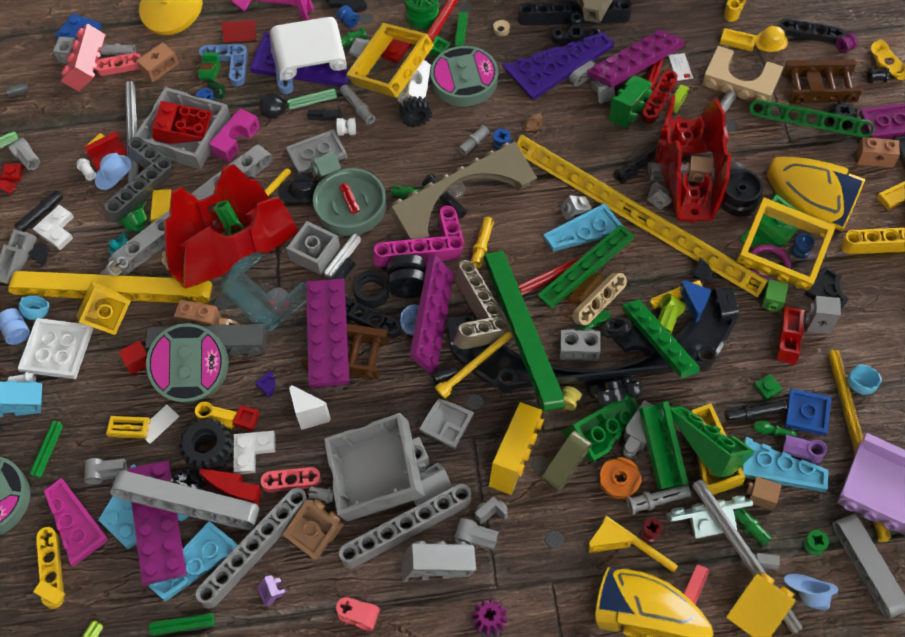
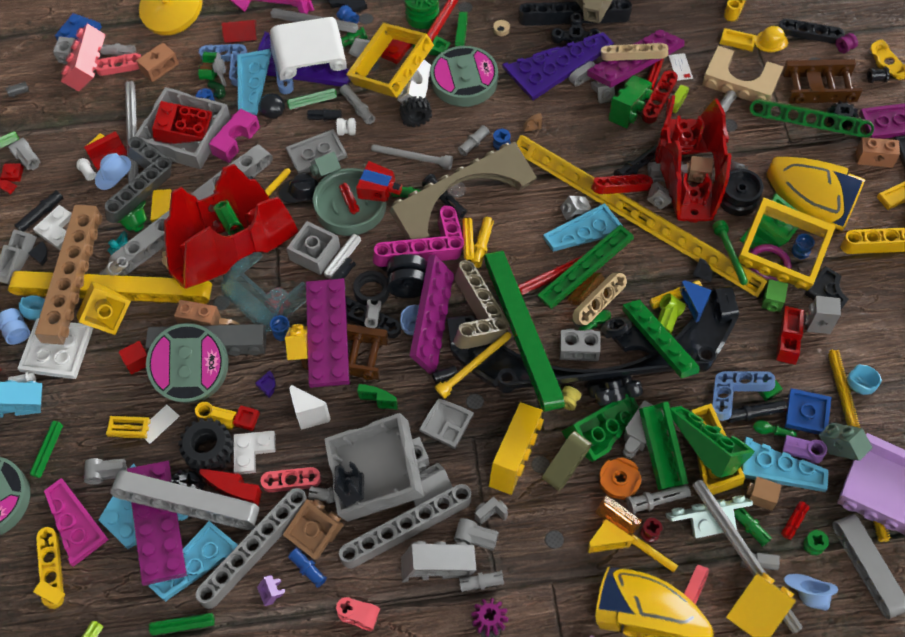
none -> medium nougat brick [35,205,102,345]
none -> light grey plate [212,52,227,87]
none -> medium azure wing [237,49,272,115]
none -> light grey axle [270,8,358,33]
none -> blue wheel [270,315,290,341]
none -> yellow brick [285,324,308,360]
none -> blue pin [288,548,327,588]
none -> black hinge [334,462,364,507]
none -> red torso [356,161,402,202]
none -> green slope [358,384,398,410]
none -> light grey bar [364,300,381,328]
none -> light grey piece [371,145,453,170]
none -> light grey pin [459,571,504,592]
none -> yellow axle [462,217,474,260]
none -> red beam [591,174,653,194]
none -> clear orange panel [595,495,642,536]
none -> tan beam [601,43,668,61]
none -> green piece [712,220,748,285]
none -> medium blue beam [712,371,775,421]
none -> red axle [781,501,810,540]
none -> sand green brick [819,423,873,461]

